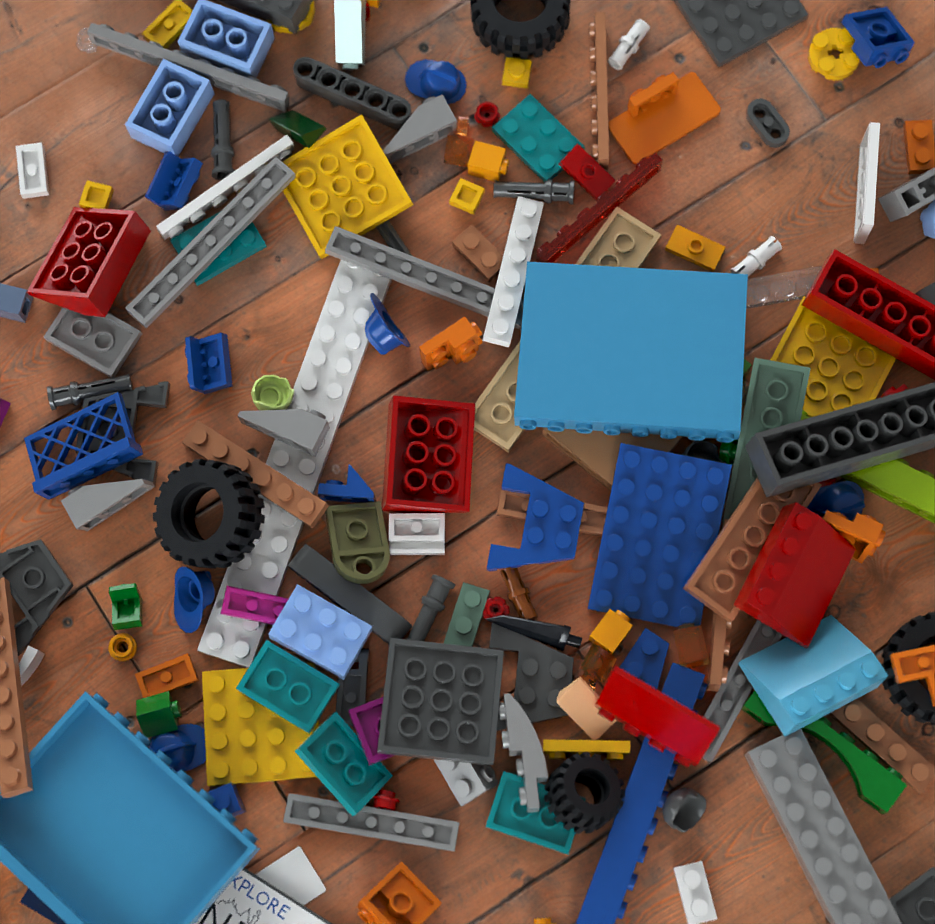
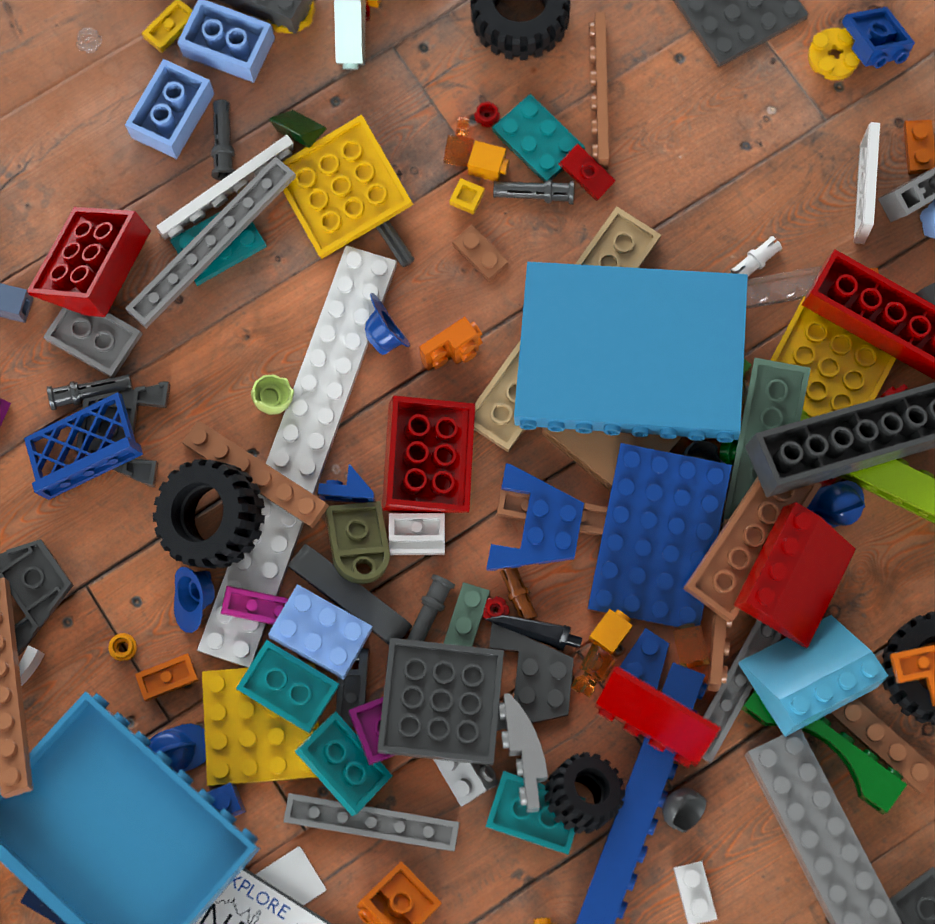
white plate [16,142,49,199] -> none
light grey slope [61,479,155,531] -> none
yellow plate [79,180,114,209] -> none
light grey plate [87,23,290,112] -> none
green bracket [109,583,142,631] -> none
green brick [136,691,182,738] -> none
blue bracket [145,151,203,210] -> none
blue bracket [185,332,233,394] -> none
light grey slope [238,409,330,456] -> none
dark grey beam [293,57,412,130] -> none
light grey plate [325,226,524,330] -> none
red plate [372,790,400,811] -> none
light grey slope [383,94,458,164] -> none
blue piece [405,59,467,104] -> none
white plate [482,196,544,348] -> none
yellow plate [502,57,532,89] -> none
clear red plate [536,153,663,263] -> none
yellow plate [543,740,630,760] -> none
light nougat slope [556,677,616,740] -> none
white pin [608,19,650,70] -> none
orange bracket [608,72,721,165] -> none
light orange plate [665,225,726,272] -> none
dark grey plate [746,99,790,148] -> none
orange plate [822,510,886,564] -> none

